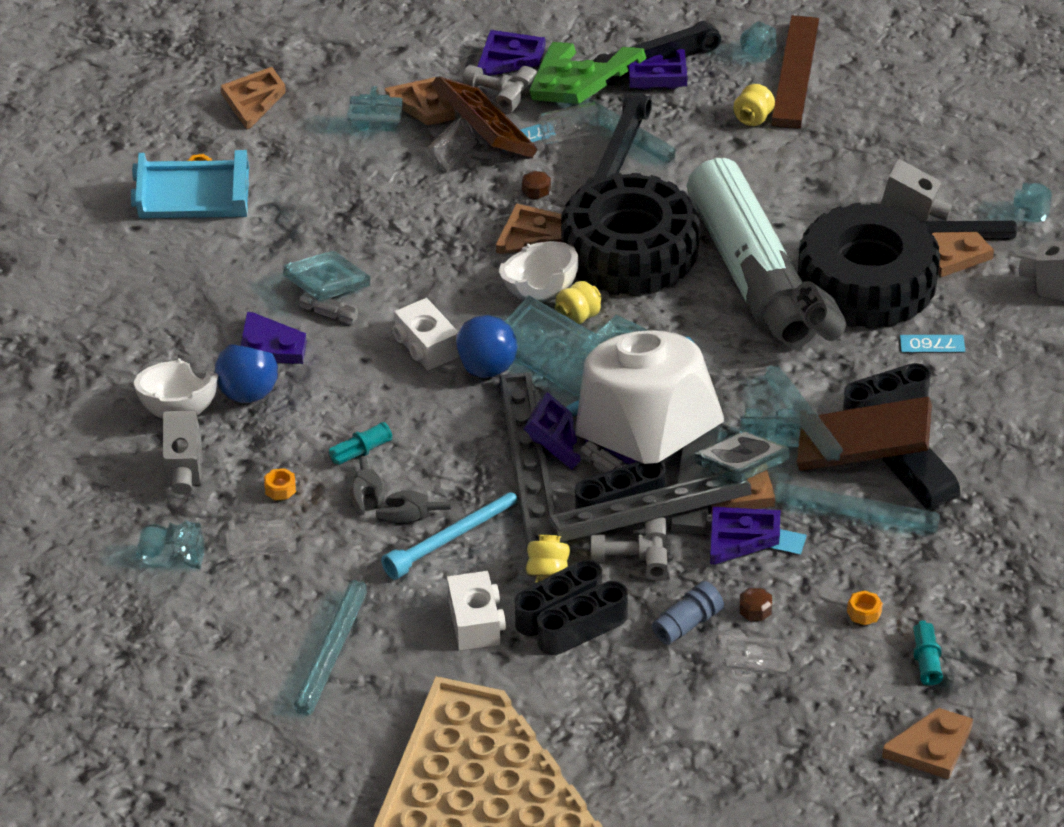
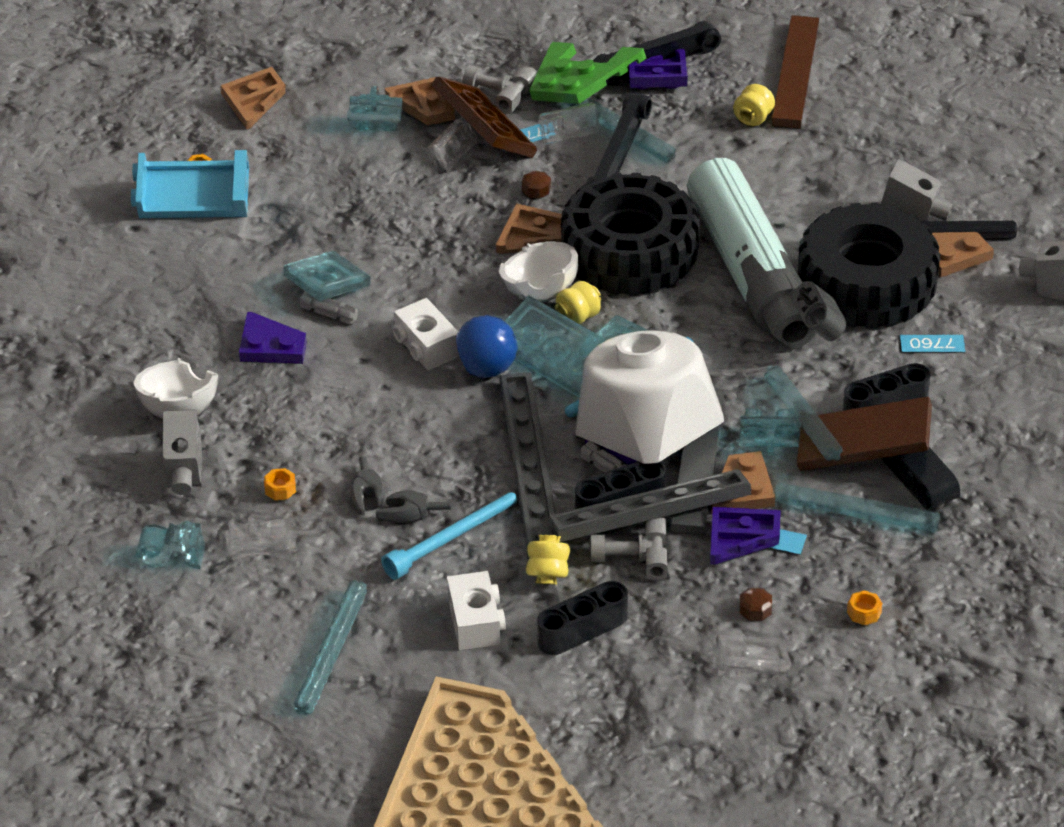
blue helmet [214,344,278,403] -> none
teal axle [329,422,392,465] -> none
dark purple wing [477,30,546,76] -> none
black beam [514,560,602,636] -> none
dark purple wing [524,392,581,470] -> none
sand blue axle [652,581,724,645] -> none
tile [694,430,790,483] -> none
clear light blue plate [740,21,777,61] -> none
medium nougat wing [882,708,973,779] -> none
teal axle [913,620,943,686] -> none
clear light blue plate [1013,182,1052,222] -> none

